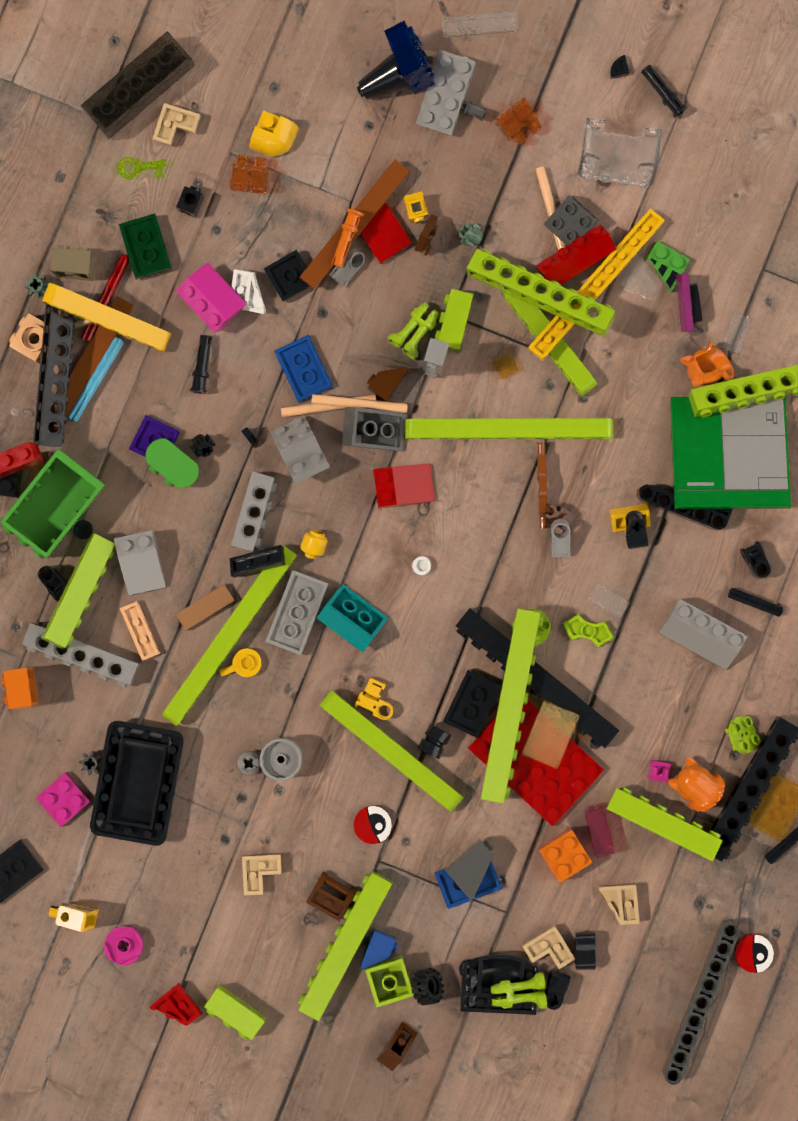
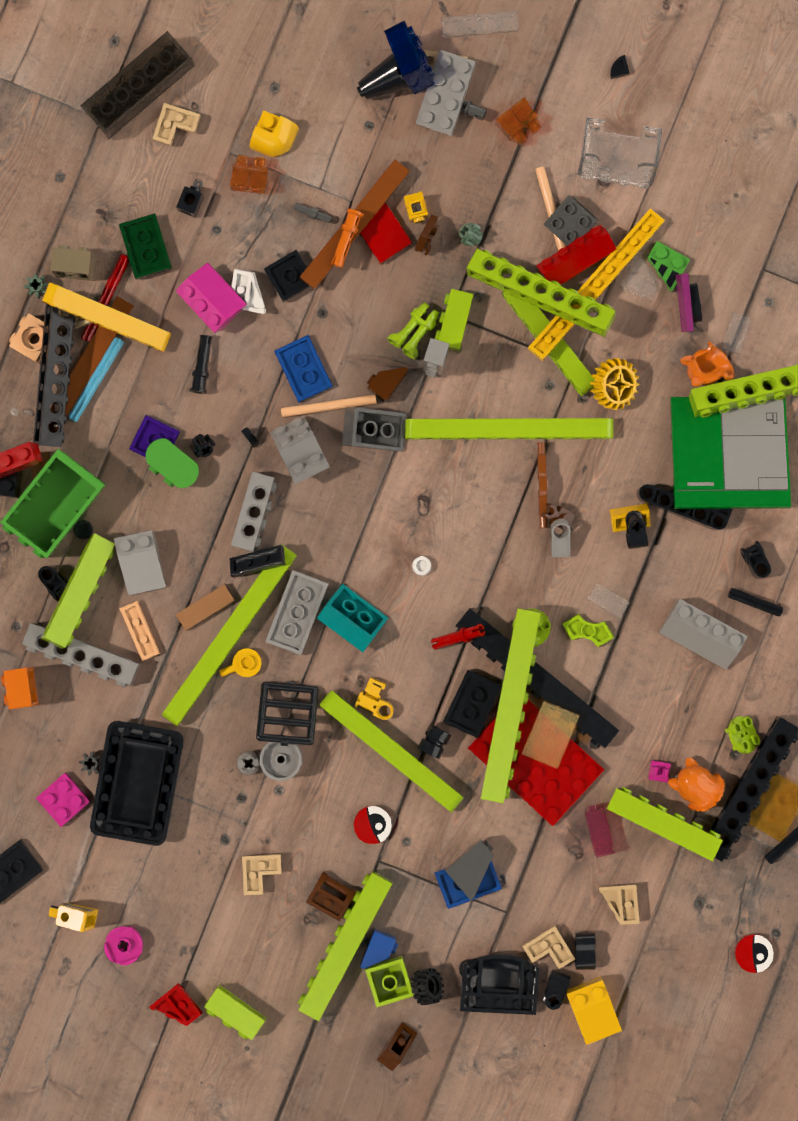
clear neon green piece [117,157,166,179] -> none
yellow head [300,529,328,559] -> none
light nougat piece [311,394,407,413] -> none
light grey piece [329,248,365,288] -> none
red slope [373,463,435,509] -> none
lime piece [491,972,547,1009] -> none
clear yellow tile [493,353,519,379] -> none
orange brick [538,828,592,883] -> none
black pin [641,64,688,118] -> none
dark grey beam [662,920,740,1085] -> none
none -> black bar [256,681,319,746]
none -> dark grey bar [294,203,332,223]
none -> red pin [431,624,485,650]
none -> yellow slope [566,976,622,1045]
none -> yellow gear [590,358,640,410]

